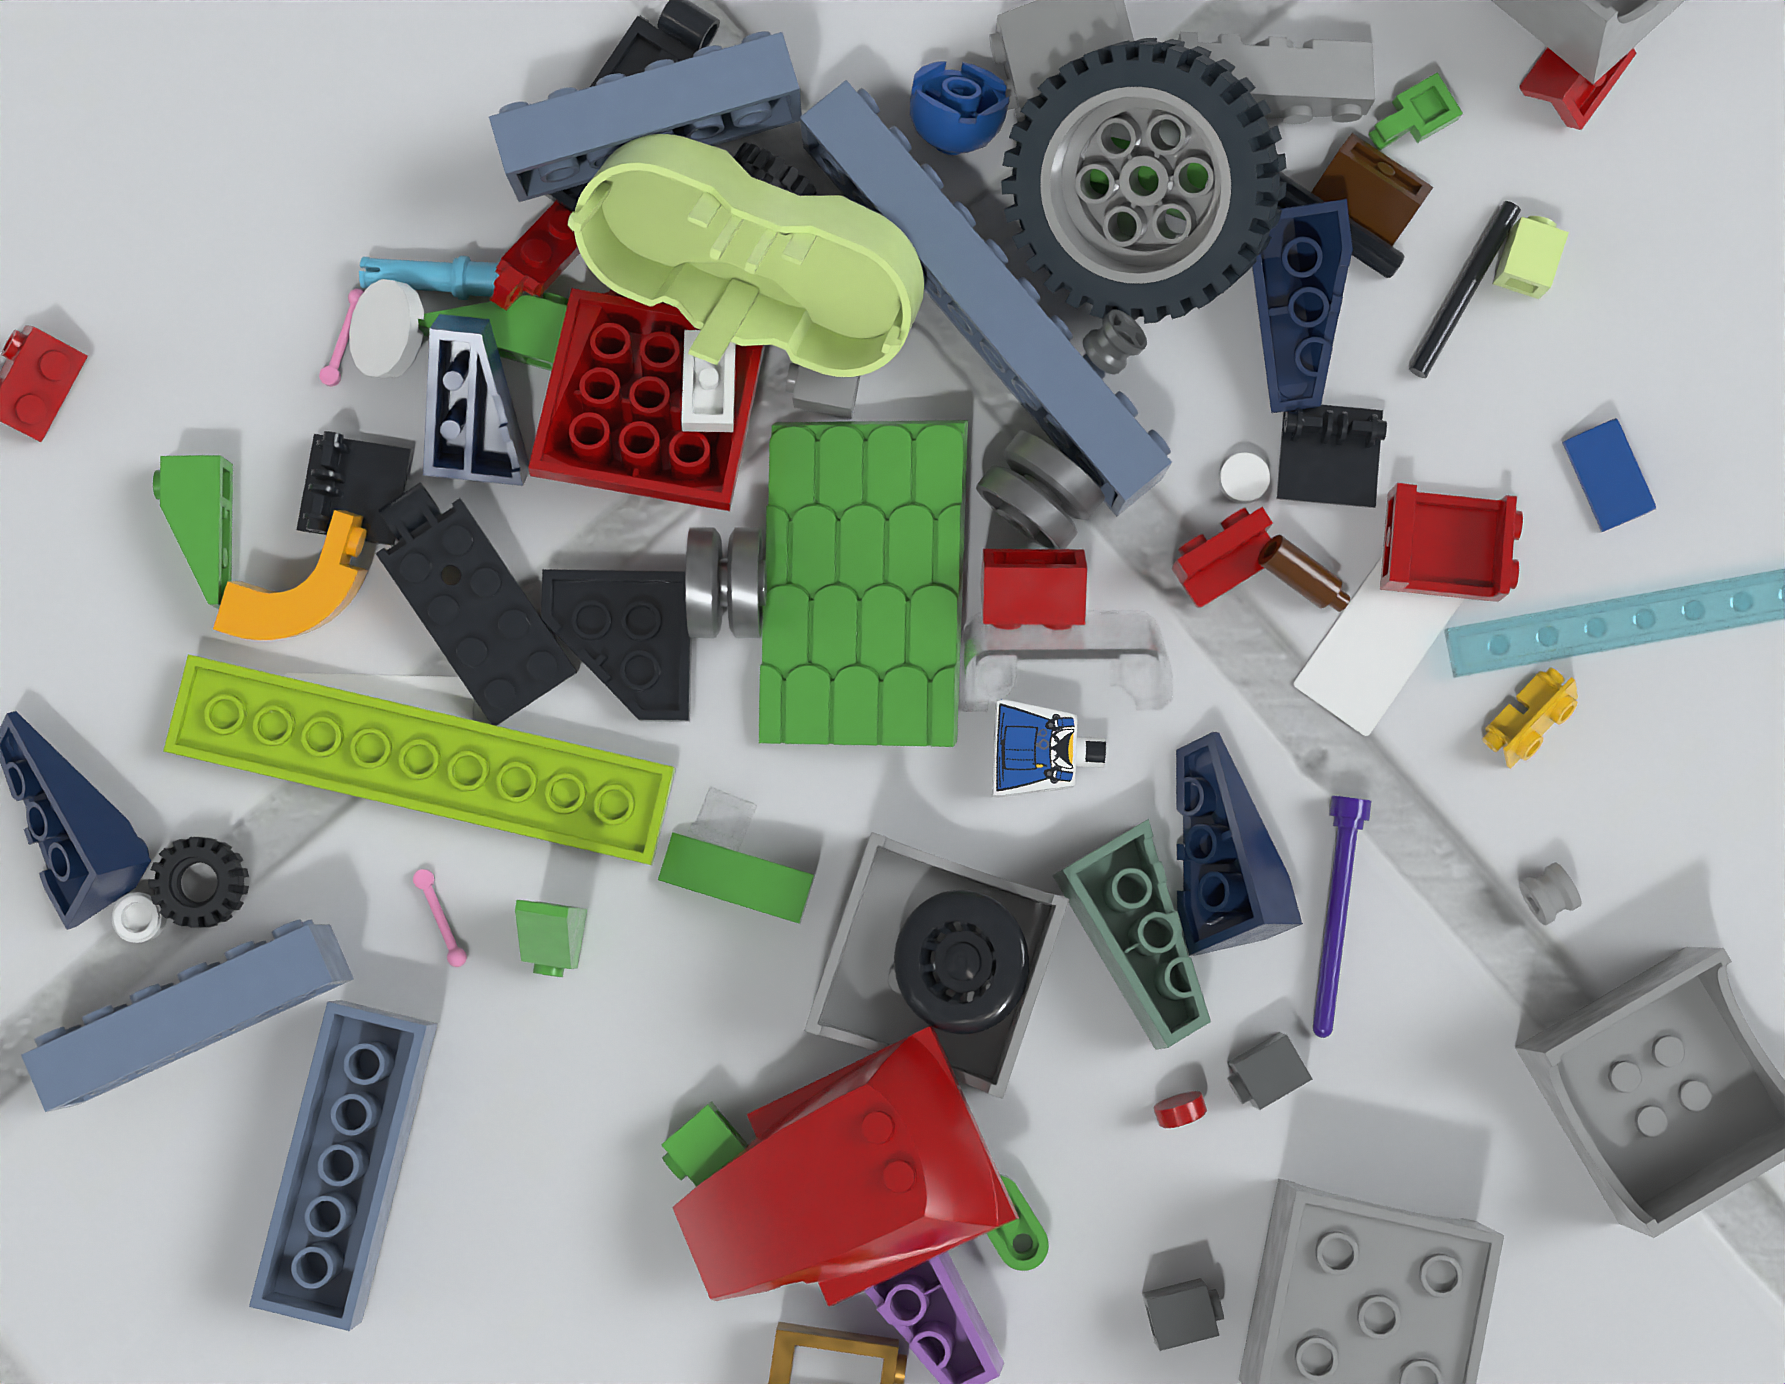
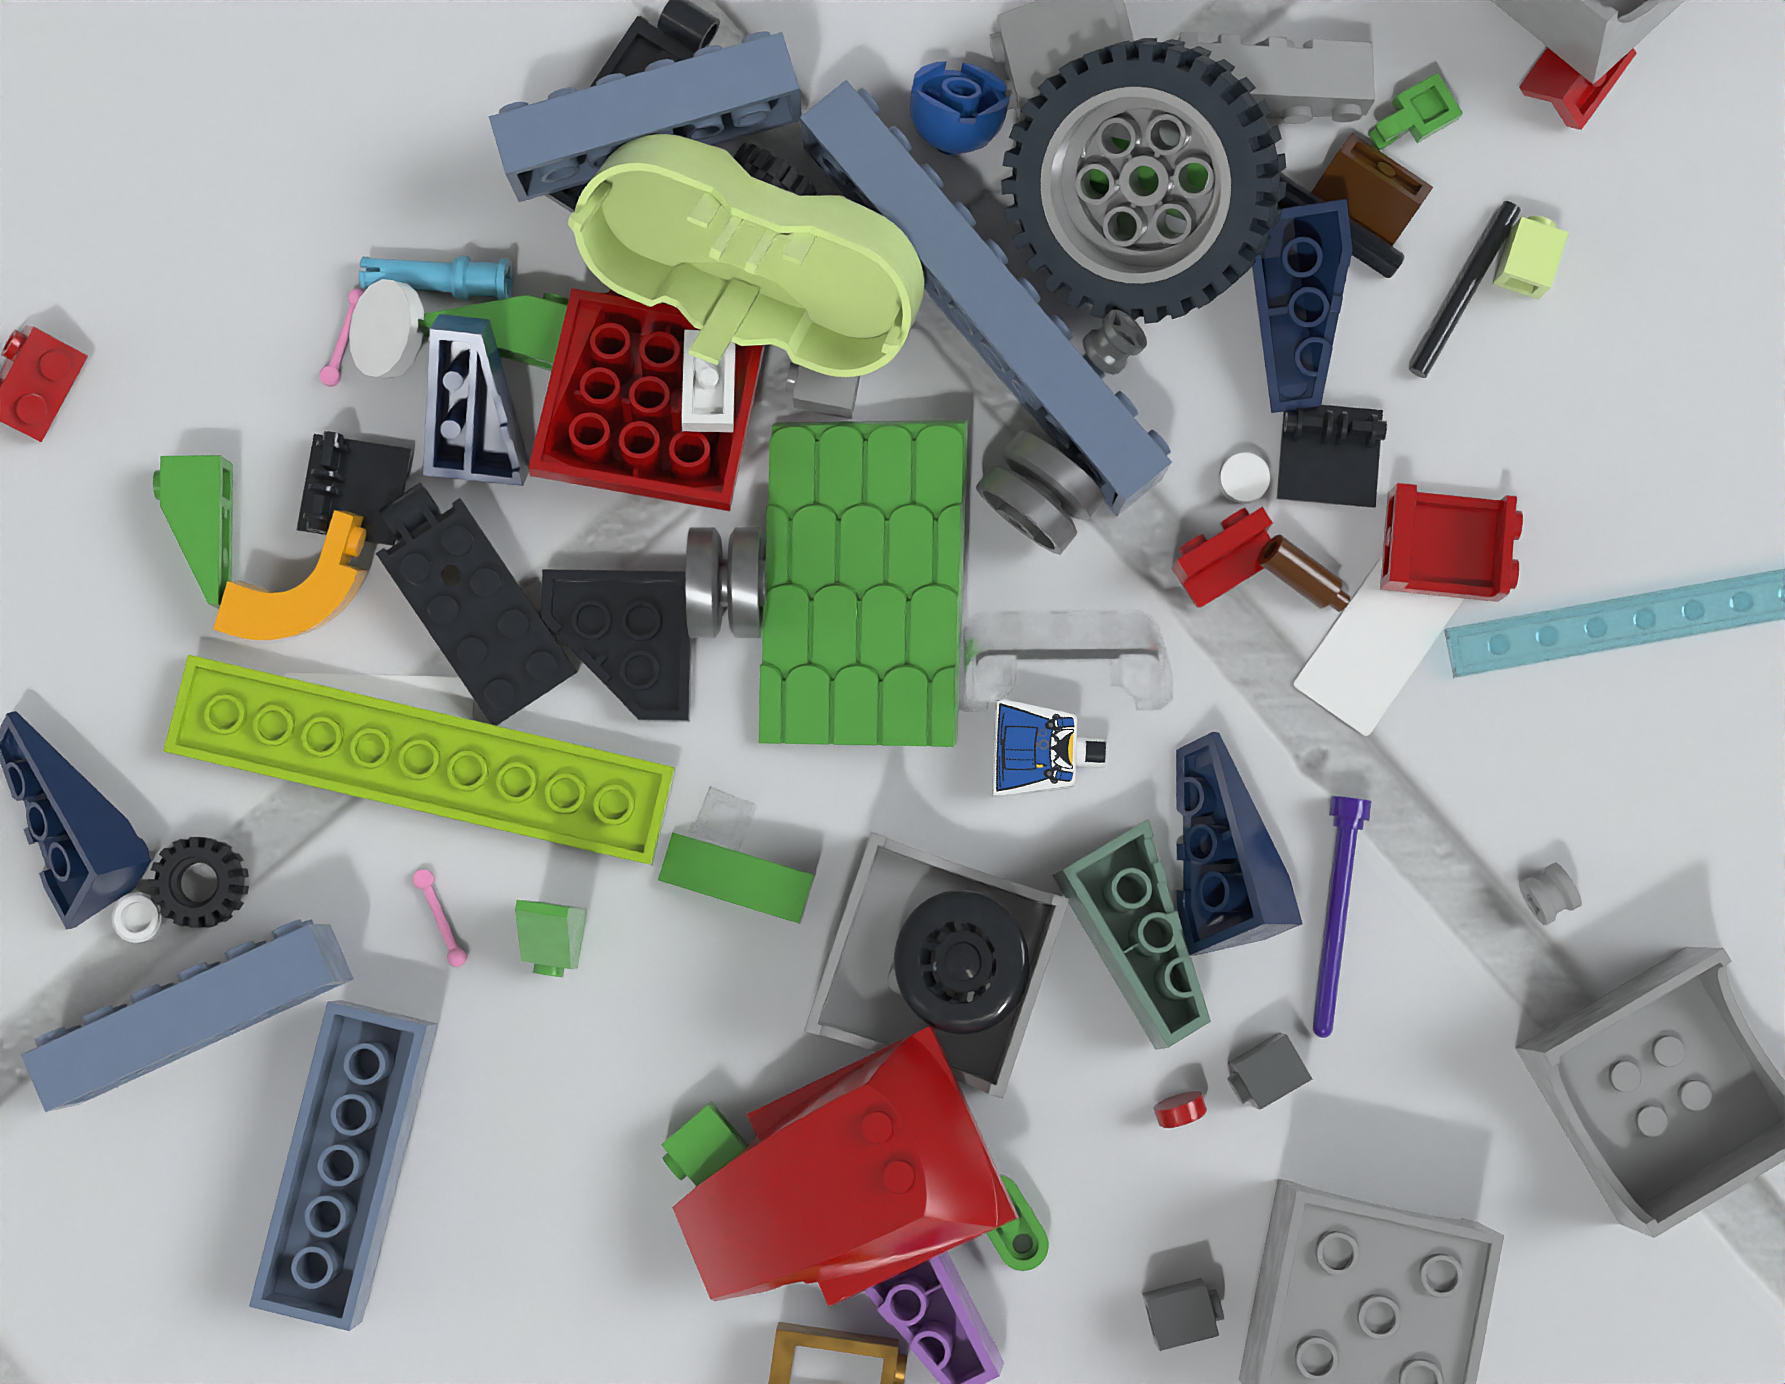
red hinge [490,201,580,311] -> none
red slope [980,549,1087,630] -> none
yellow hinge [1482,667,1578,769] -> none
blue slope [1562,418,1656,532] -> none

